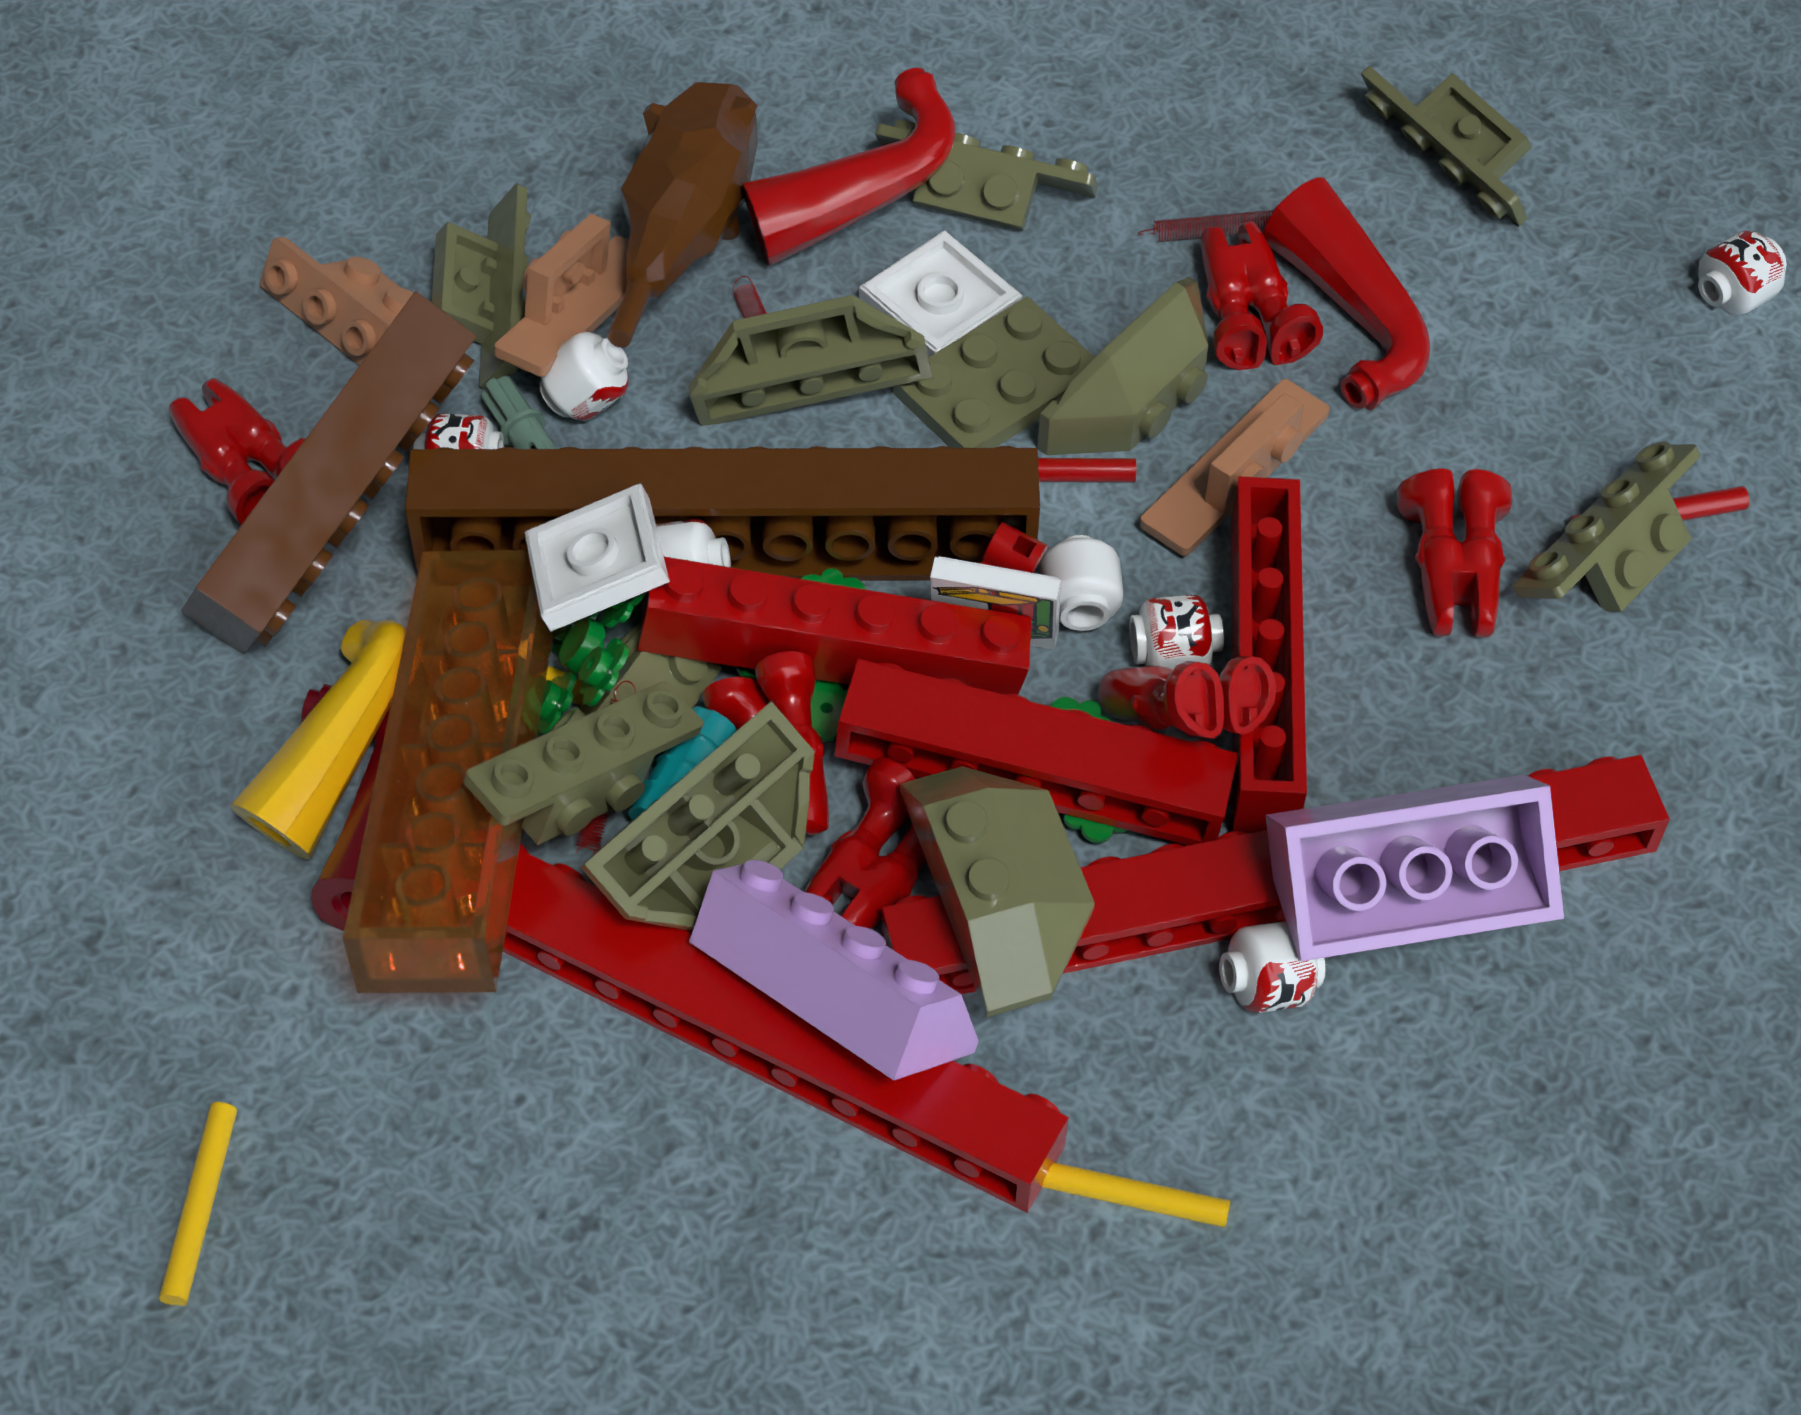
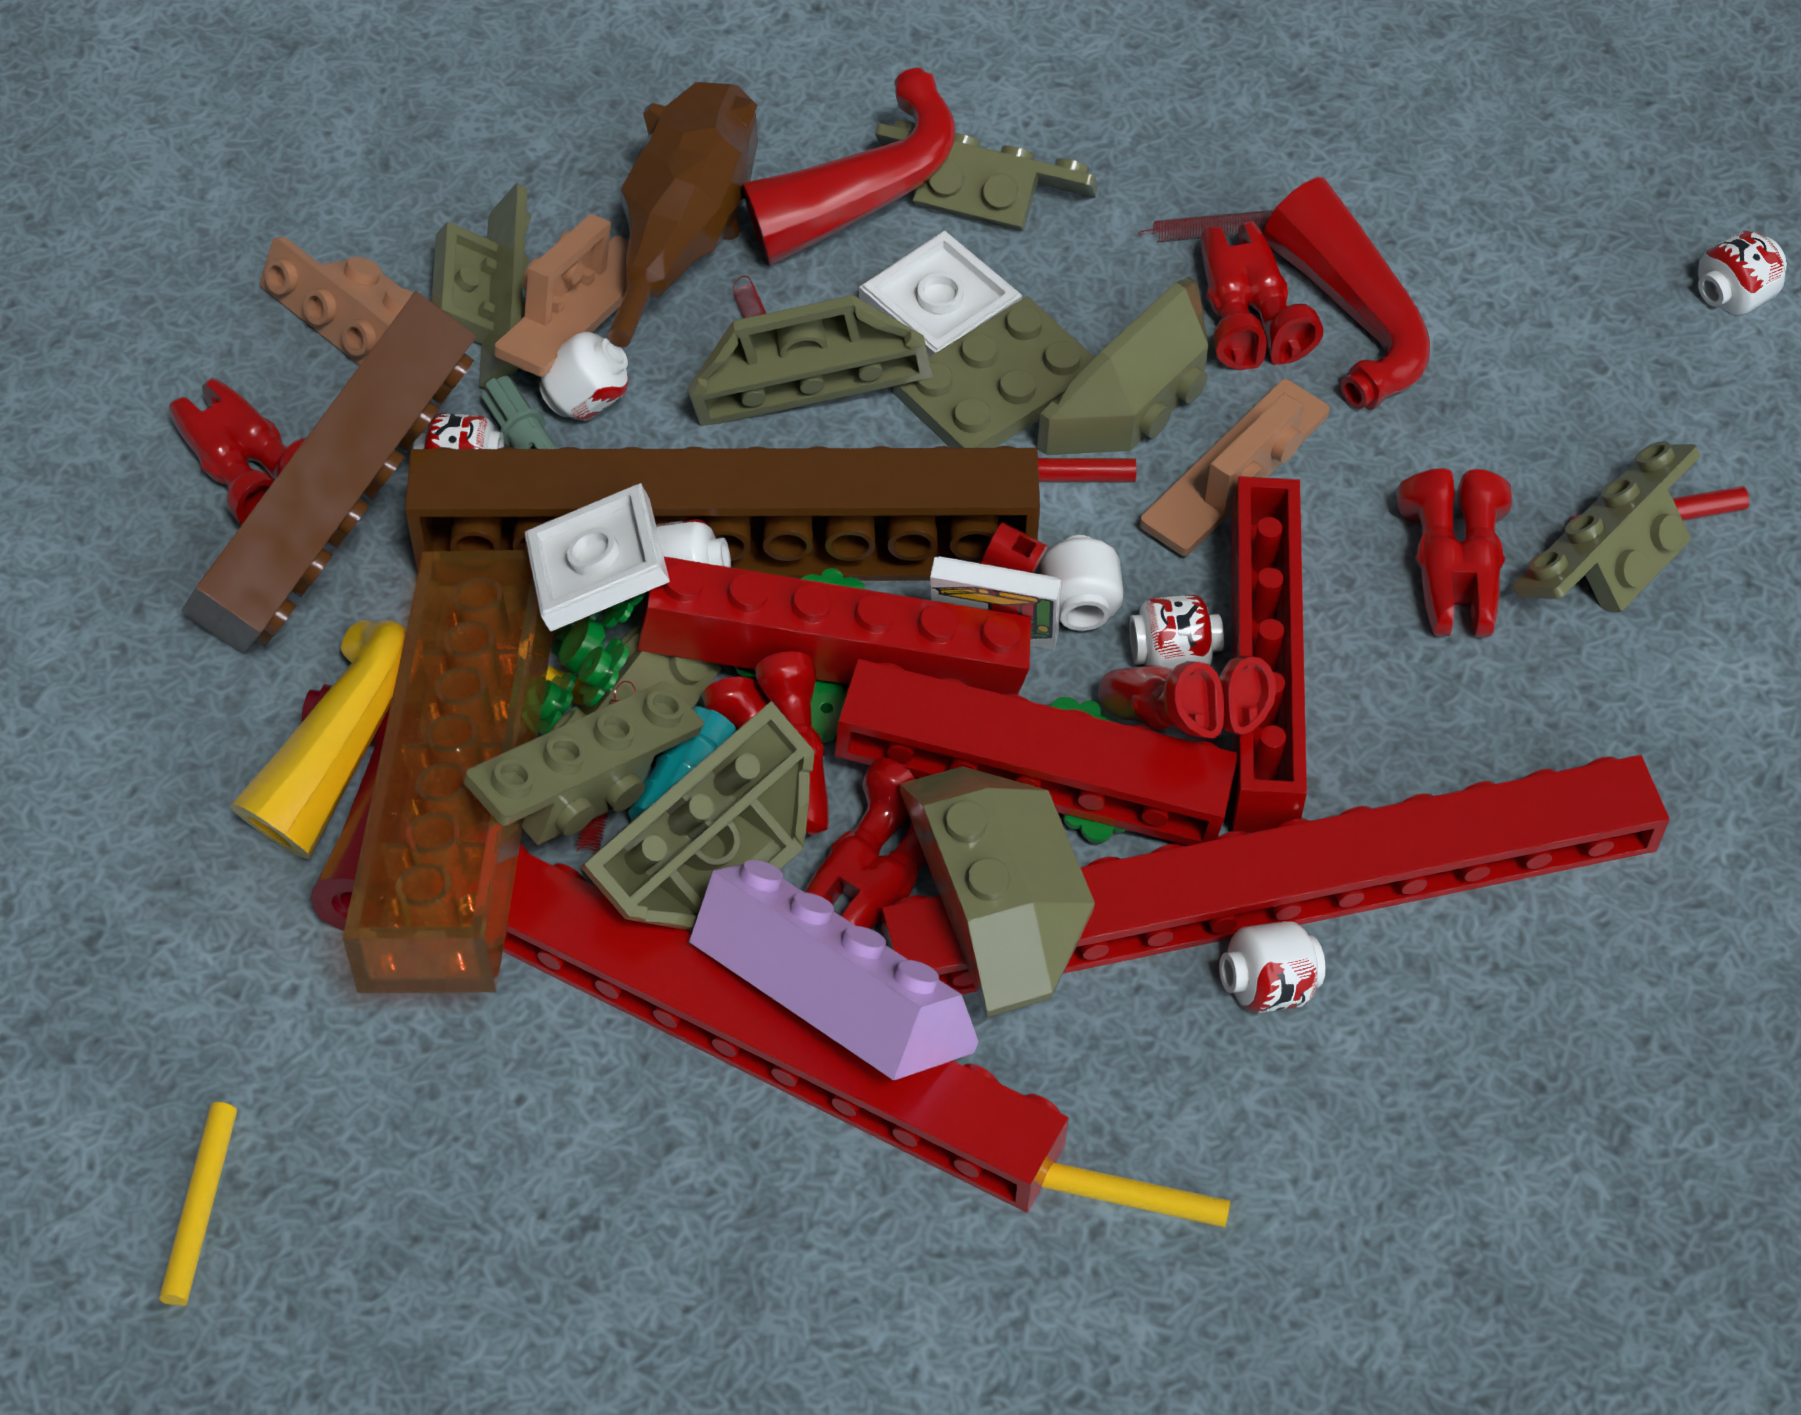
lavender slope [1265,775,1564,961] -> none
olive bracket [1360,66,1532,227] -> none

